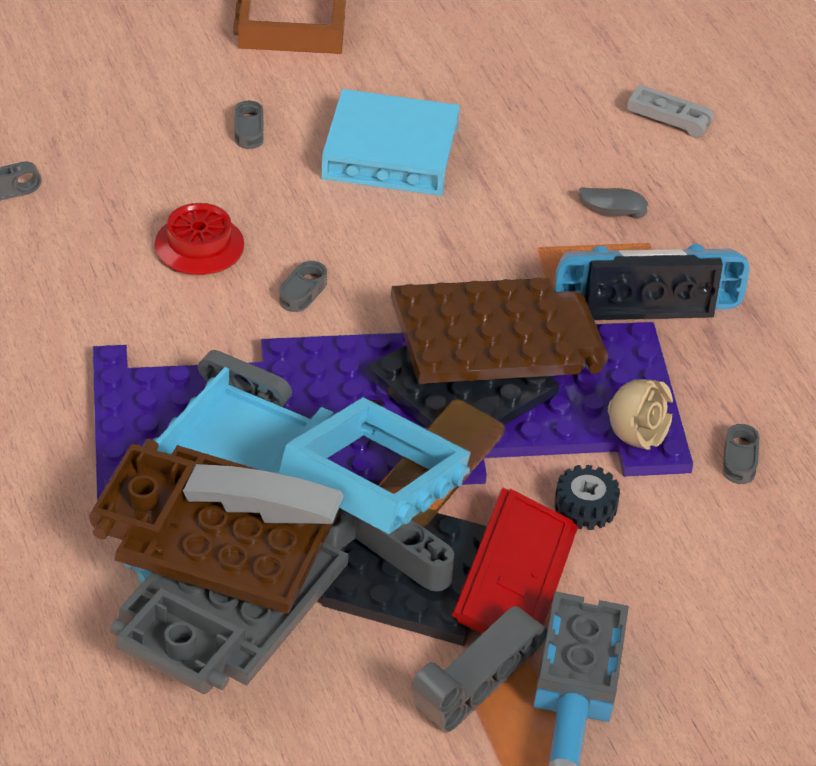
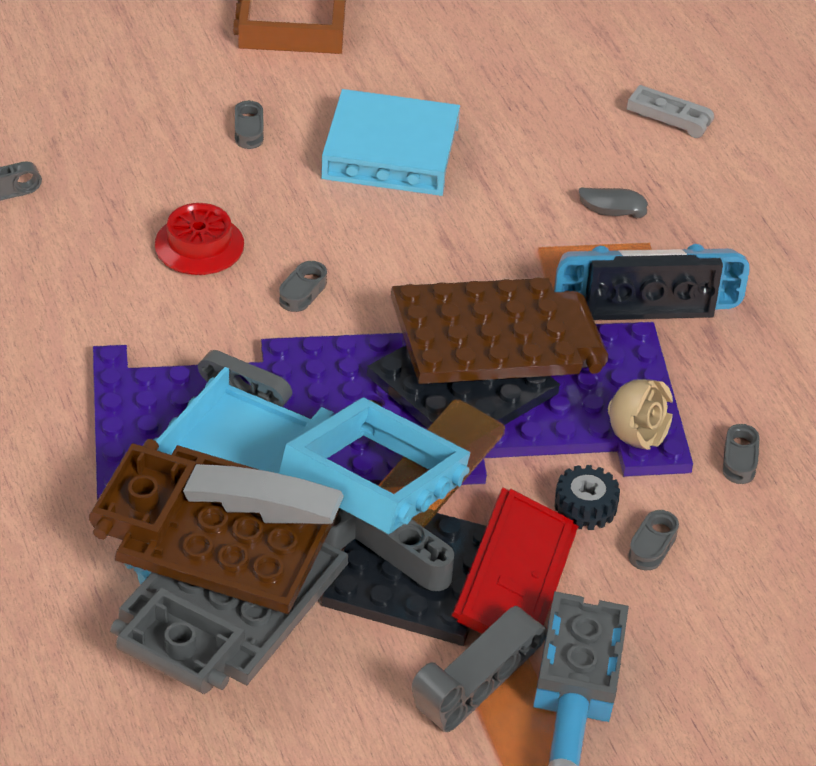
none -> dark grey piece [628,510,679,571]

